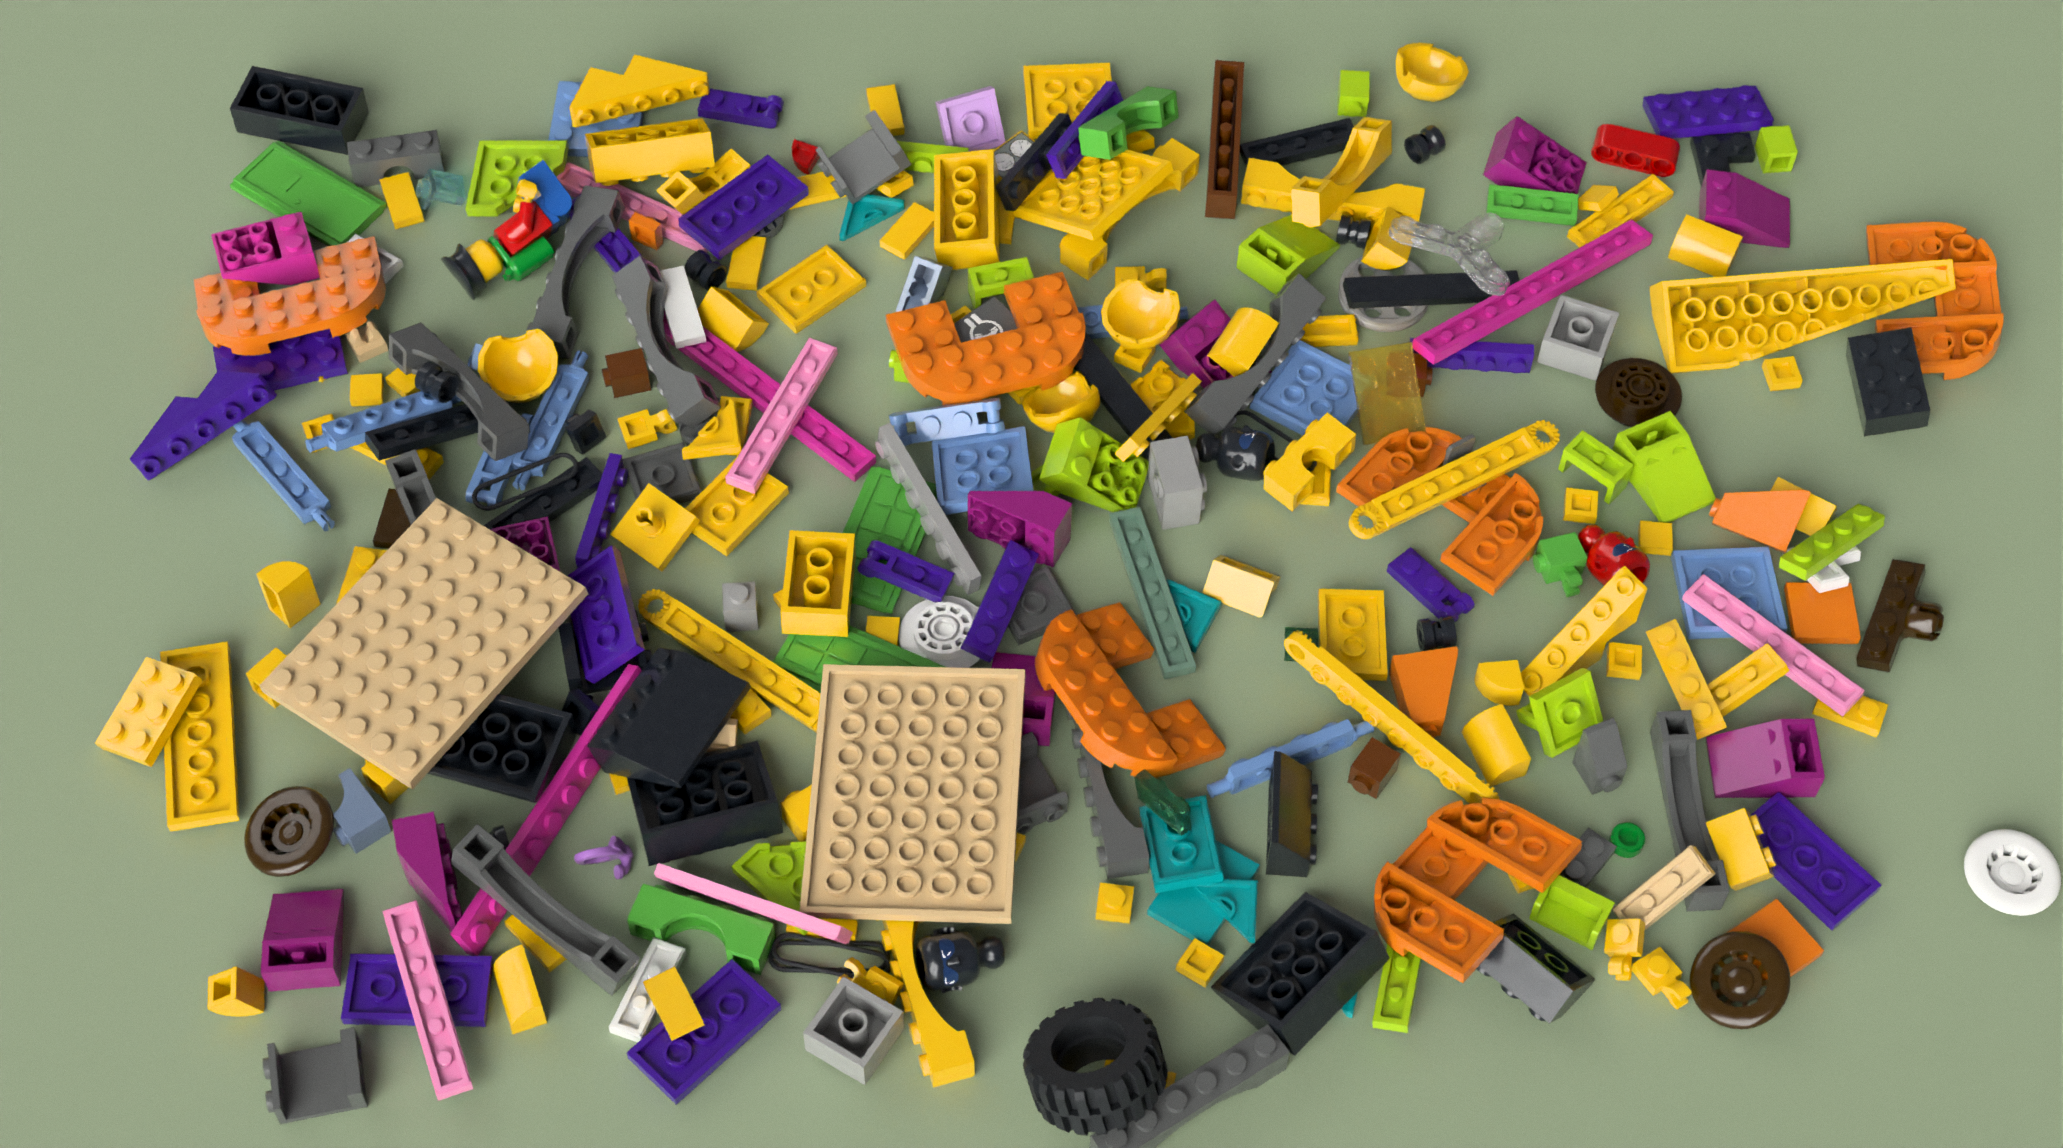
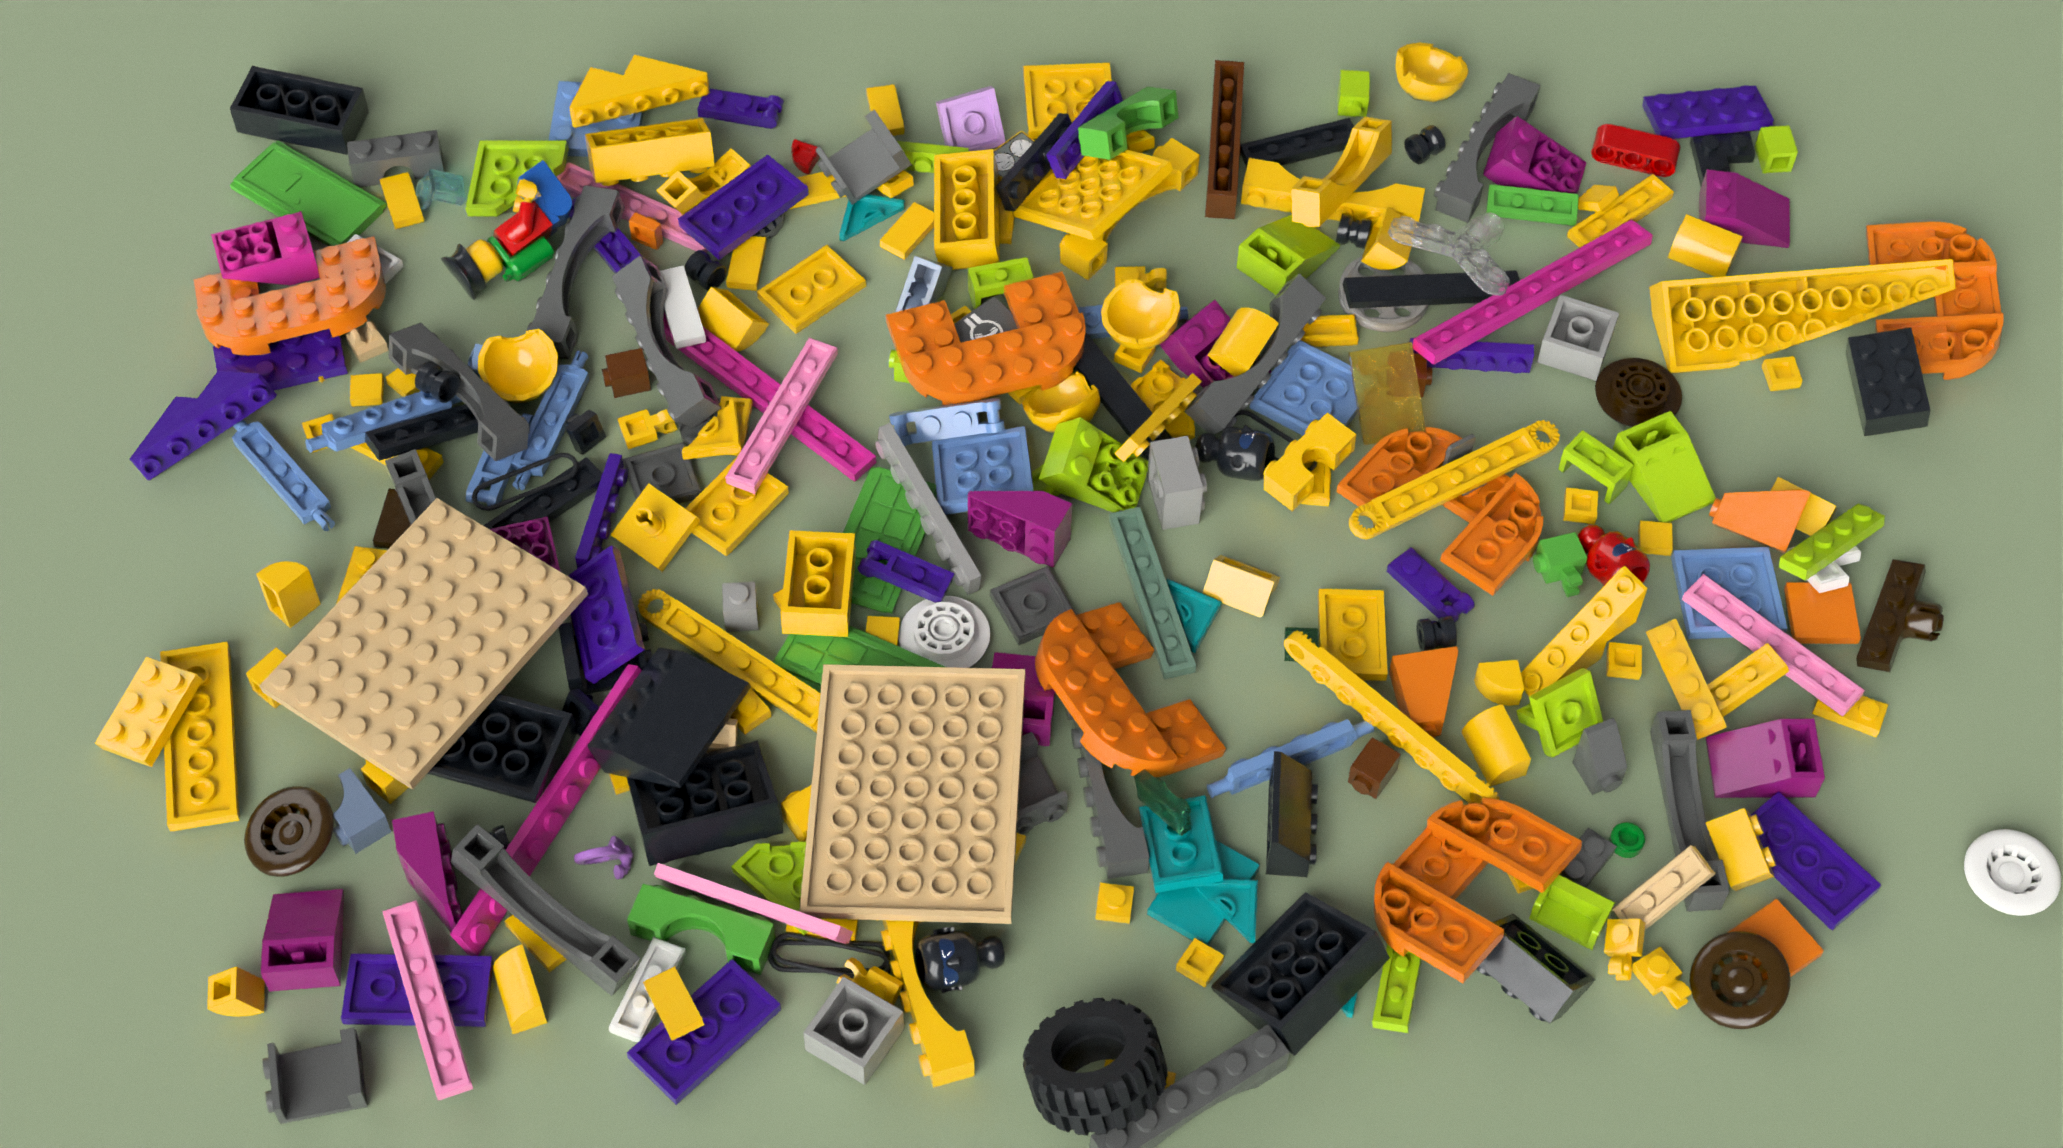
dark purple plate [960,540,1039,663] -> none
none -> dark grey arch [1434,73,1541,223]

